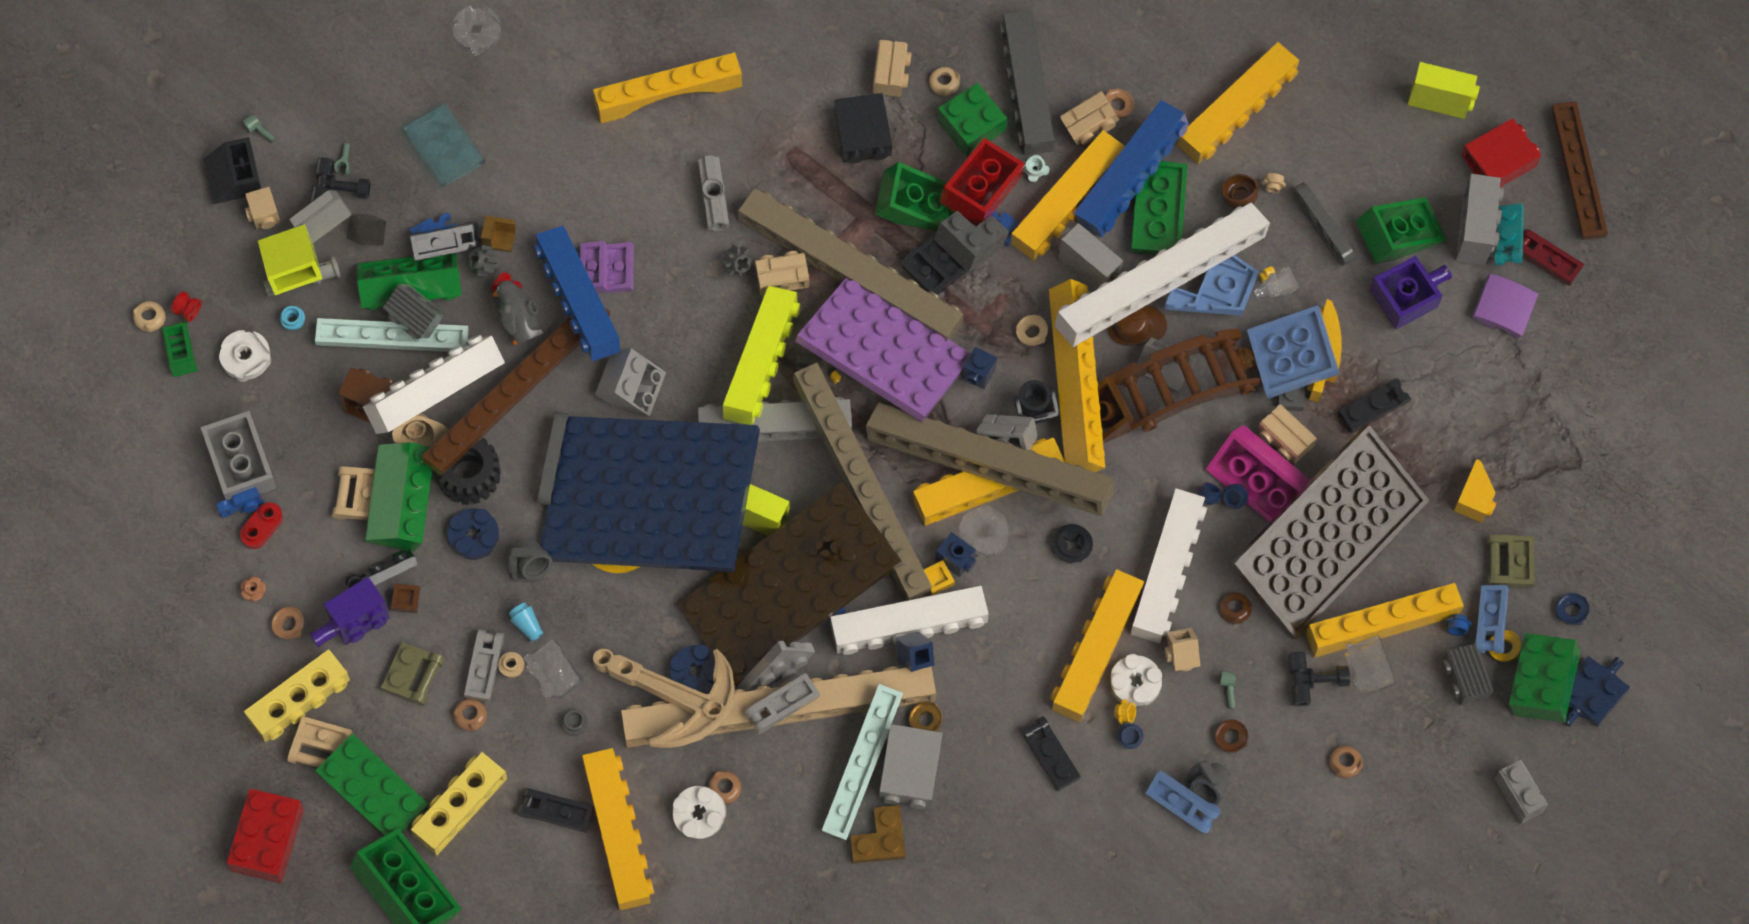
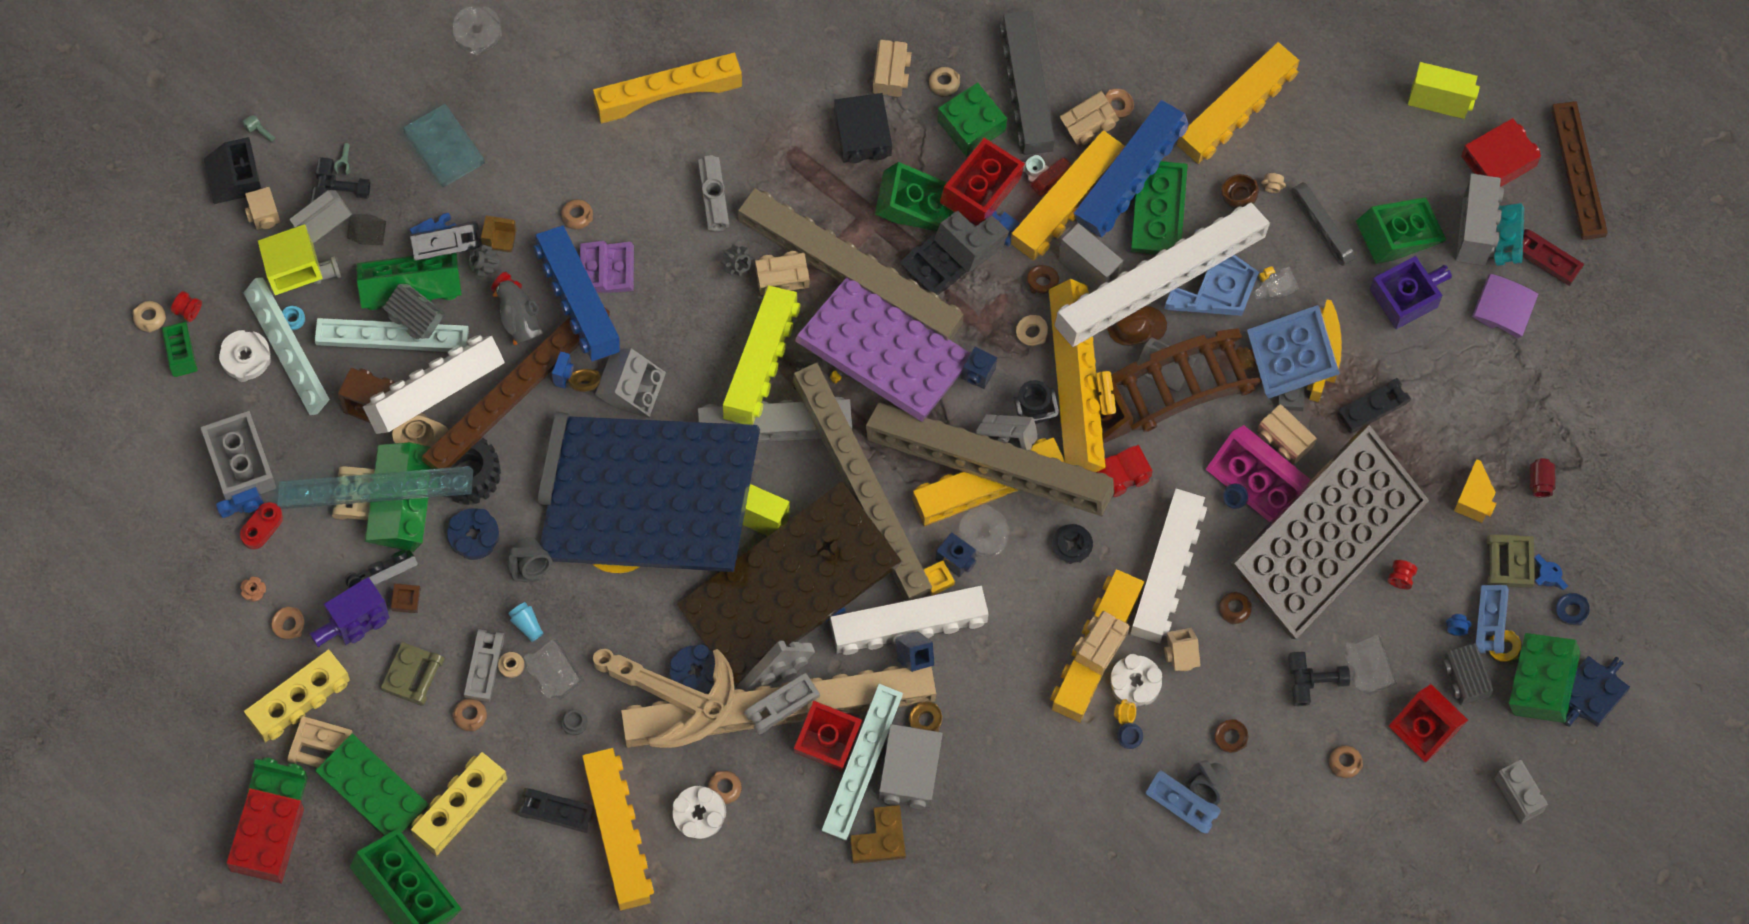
black plate [1020,716,1081,791] -> none
dark blue plate [1197,482,1222,505] -> none
sand green hand [1220,671,1236,709] -> none
yellow brick [1306,583,1464,658] -> none
none -> light aqua plate [243,277,330,415]
none -> green bracket [247,757,308,800]
none -> clear light blue plate [277,466,473,509]
none -> blue plate [552,351,574,389]
none -> medium nougat piece [561,199,593,229]
none -> pearl gold piece [568,369,601,392]
none -> red slope [794,700,862,772]
none -> reddish brown piece [1027,265,1059,294]
none -> clear red beam [1031,157,1072,196]
none -> tan brick [1074,611,1130,675]
none -> yellow piece [1096,371,1116,415]
none -> red brick [1096,445,1153,497]
none -> red wheel [1387,560,1418,590]
none -> red slope [1389,684,1468,763]
none -> dark red brick [1530,458,1556,498]
none -> blue piece [1534,554,1568,590]

